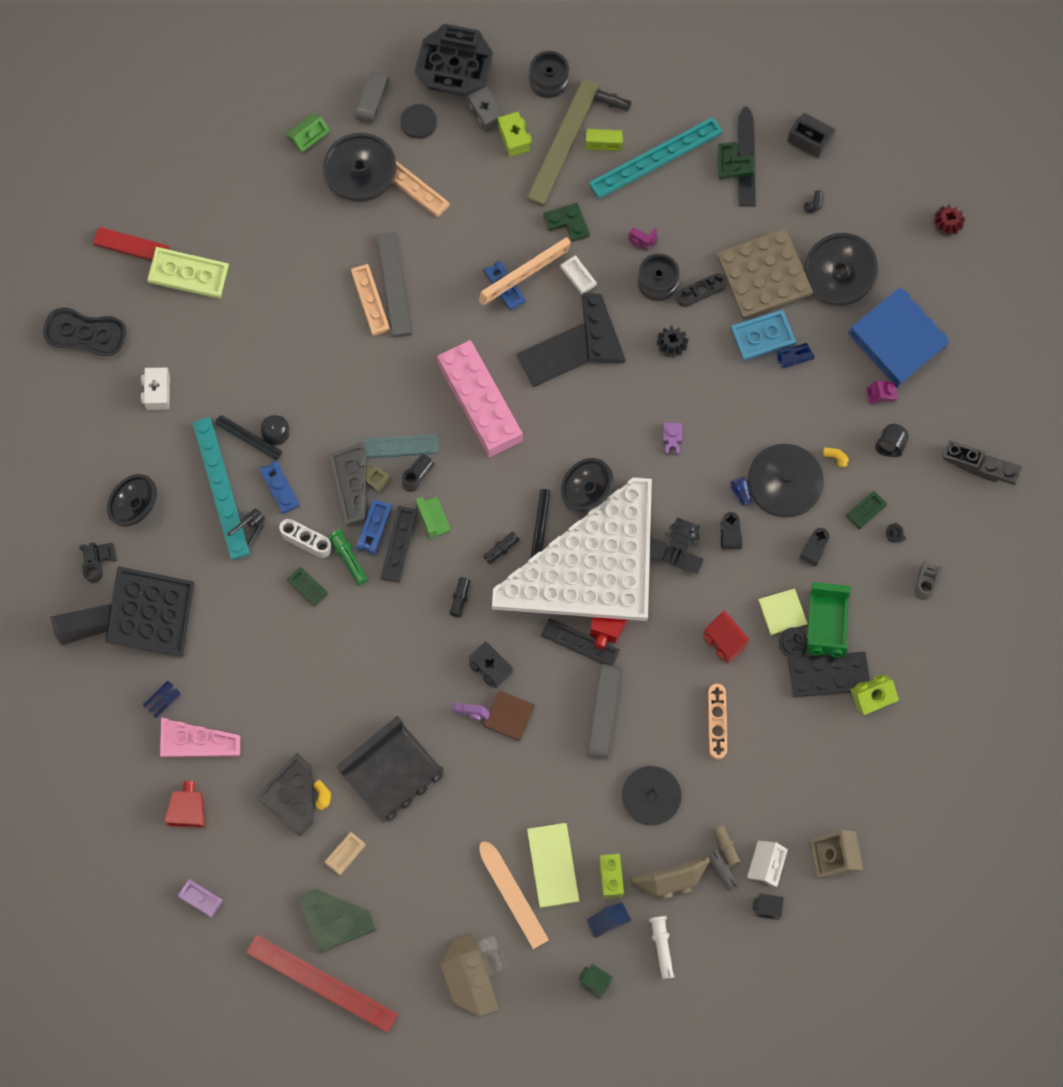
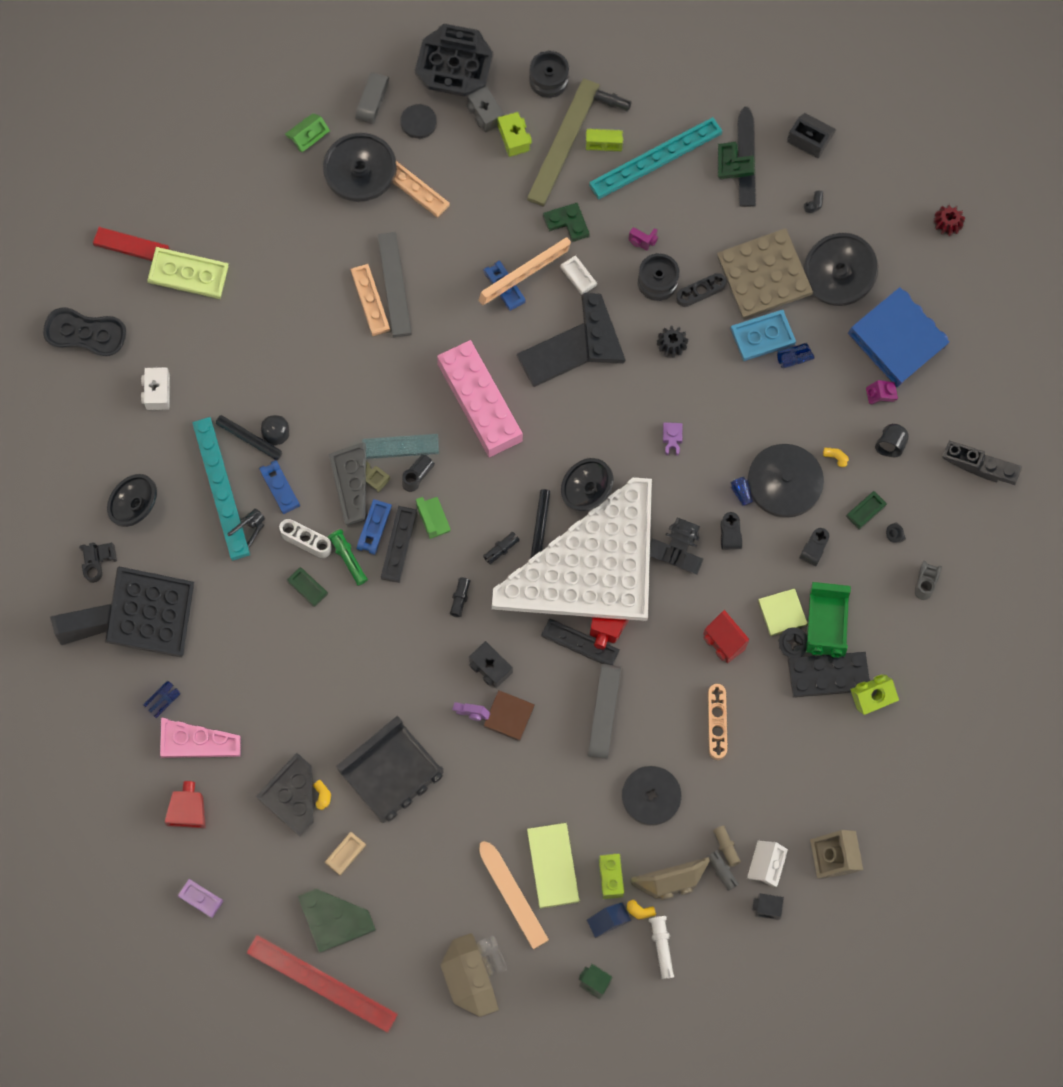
none -> yellow arm [627,900,656,920]

